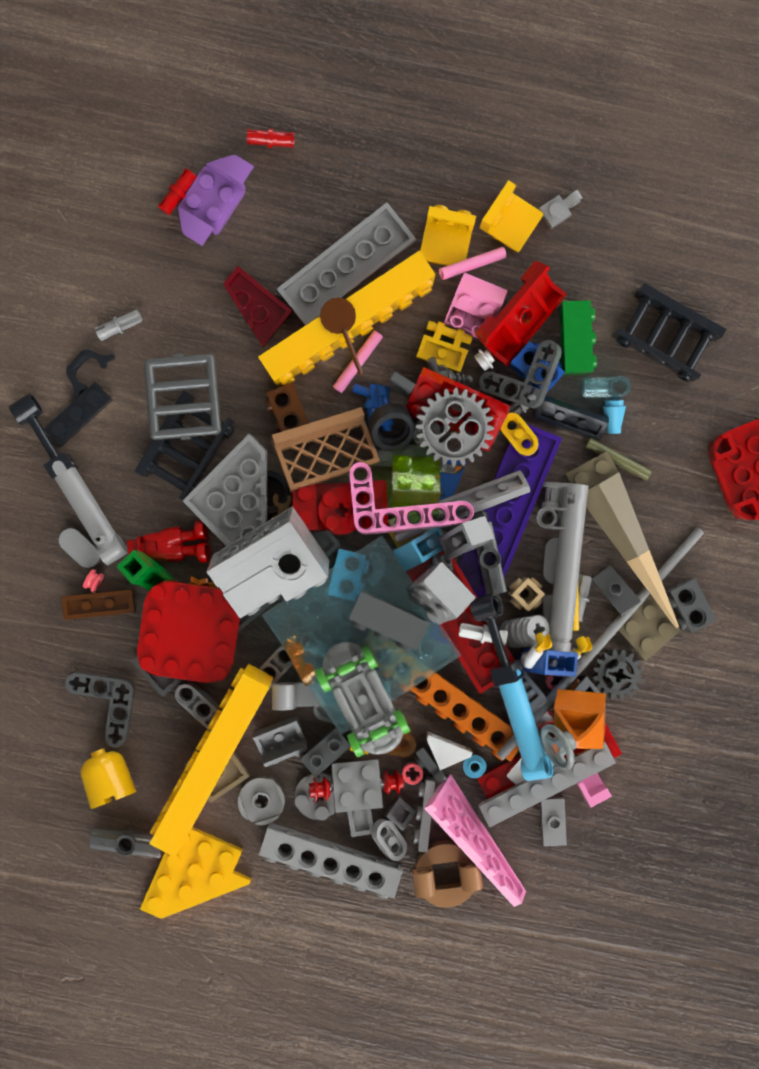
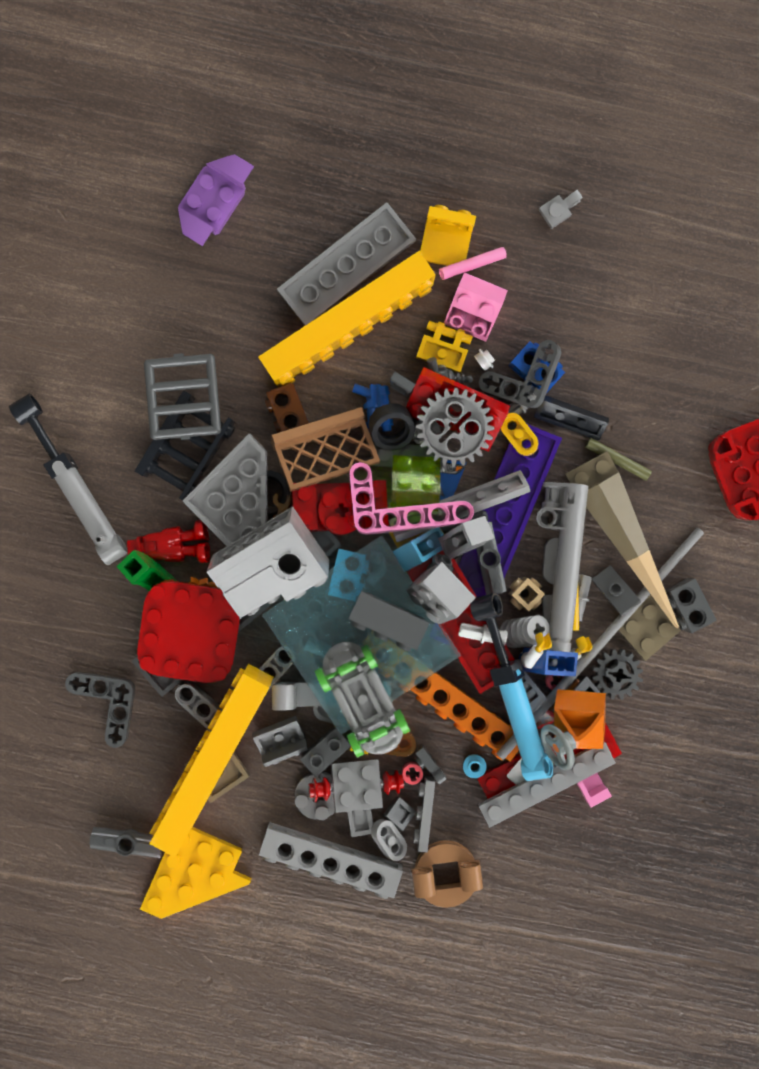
black plate [44,382,113,447] -> none
light grey tile [59,528,101,568] -> none
reddish brown plate [61,589,136,620] -> none
black helmet [66,349,115,399] -> none
yellow cylinder [80,748,136,809] -> none
coral bush [83,569,104,593] -> none
light grey axle [95,310,142,341] -> none
red pin [158,168,197,216] -> none
dark red wing [223,266,293,348] -> none
light grey plate [238,776,285,825] -> none
red pin [247,128,294,149] -> none
clear orange plate [284,639,316,686] -> none
reddish brown piece [320,297,363,375] -> none
bright pink piece [332,330,383,394] -> none
bright pink wing [424,774,526,907] -> none
white slope [426,731,473,770] -> none
red piece [474,260,567,366] -> none
yellow bracket [480,180,543,253] -> none
light grey plate [540,797,567,846] -> none
green brick [559,300,597,376] -> none
clear light blue piece [582,376,631,400] -> none
medium azure cone [602,400,626,434] -> none
black fence [612,283,727,382] -> none

